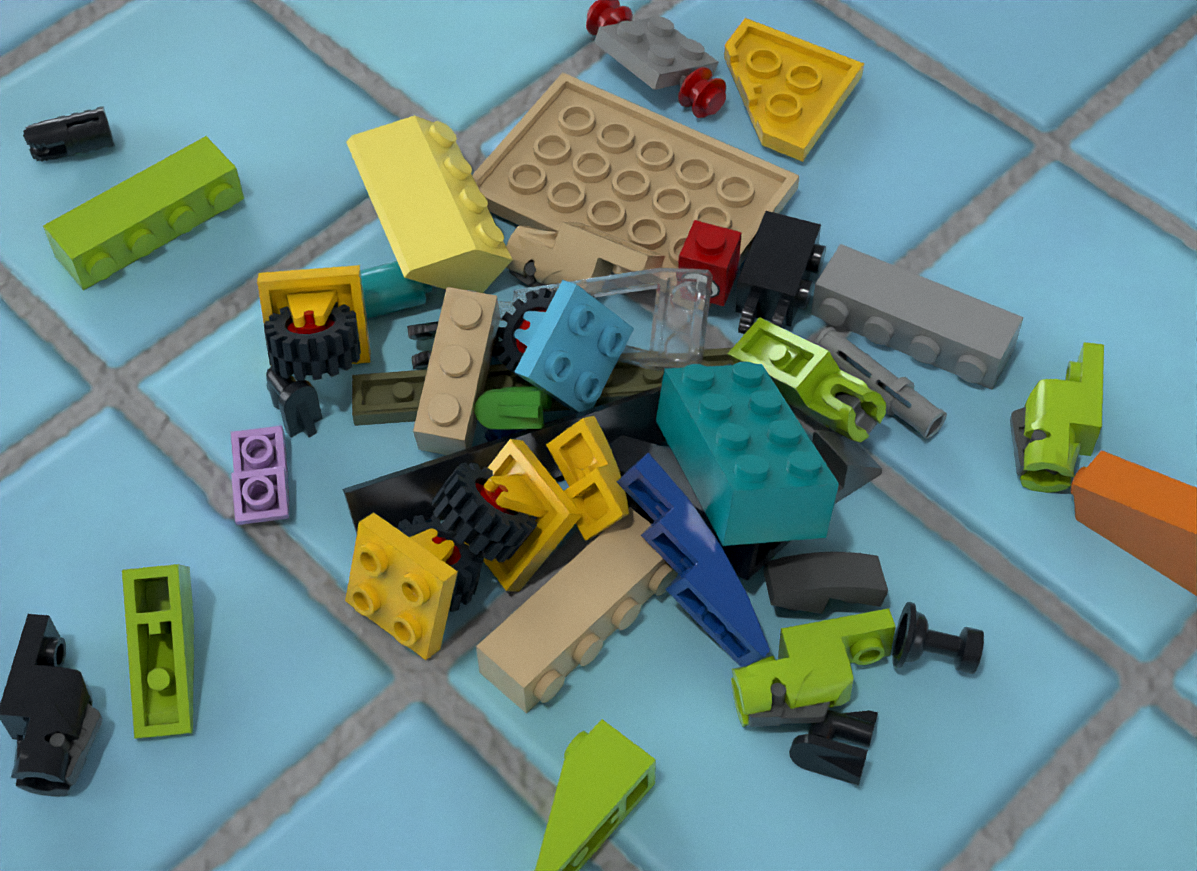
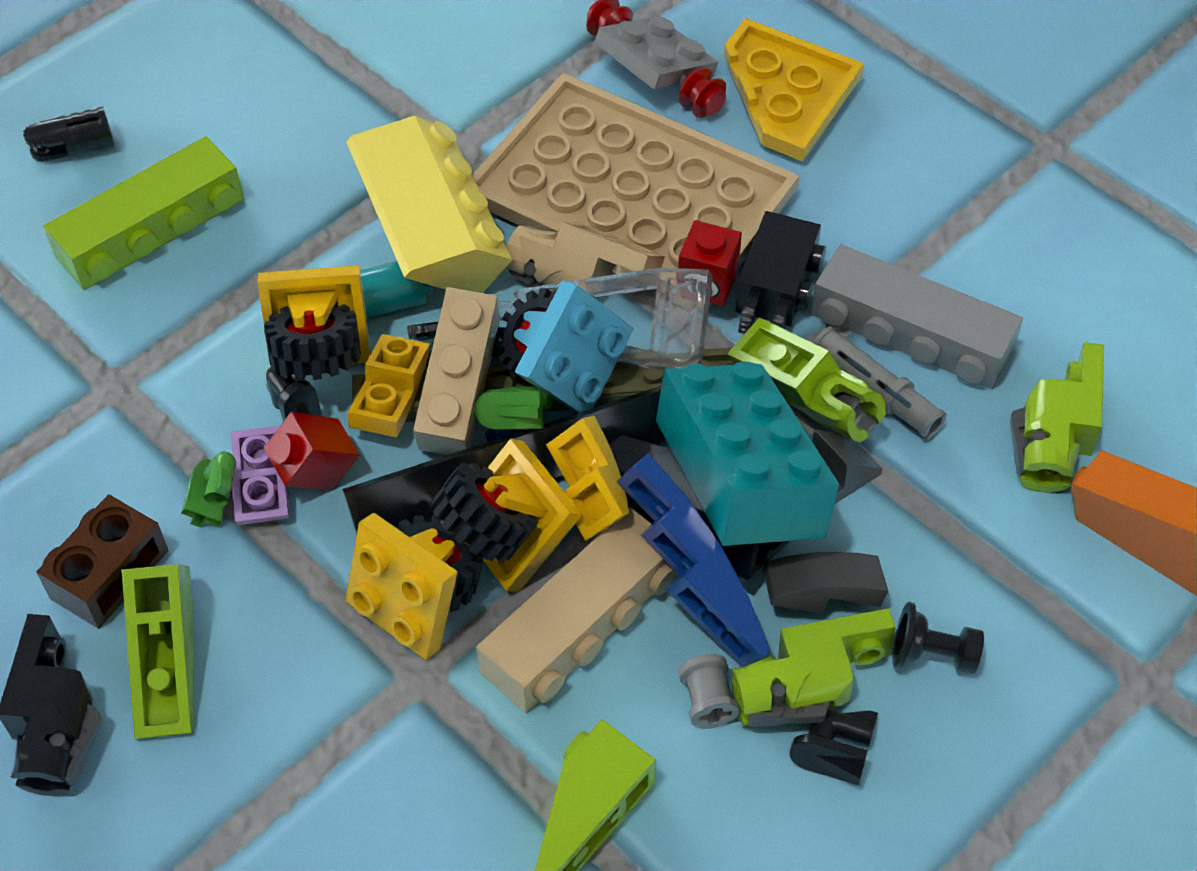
none -> reddish brown brick [36,494,169,629]
none -> bright green piece [181,451,236,527]
none -> red brick [264,412,360,491]
none -> yellow slope [348,334,430,438]
none -> light grey bush [678,654,740,729]

